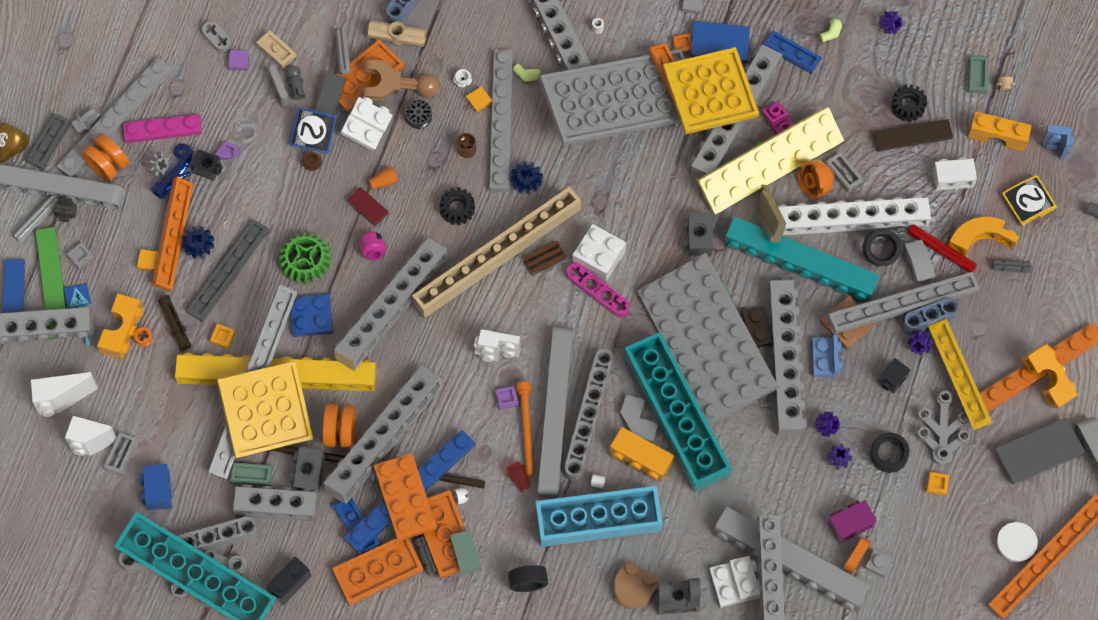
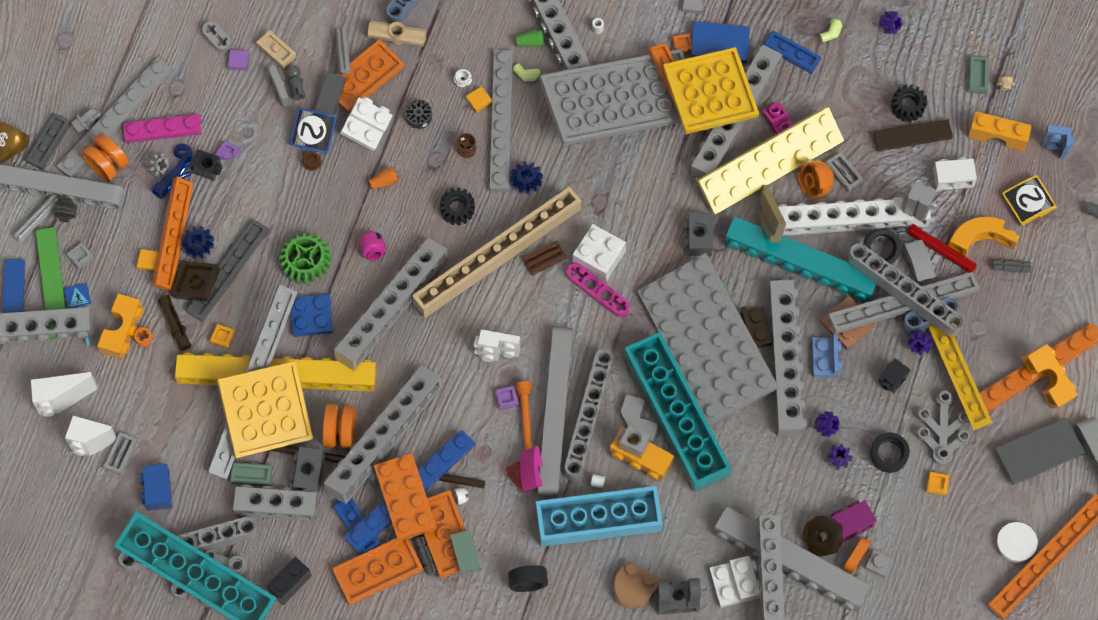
dark red tile [347,187,389,226] -> none
medium nougat piece [361,60,440,102] -> none
none -> dark brown plate [171,261,220,302]
none -> bright green cone [516,29,545,47]
none -> dark pink slope [520,446,543,492]
none -> light grey brick [618,425,650,459]
none -> dark brown plate [803,515,843,556]
none -> light grey beam [848,243,964,337]
none -> light grey brick [901,181,936,222]

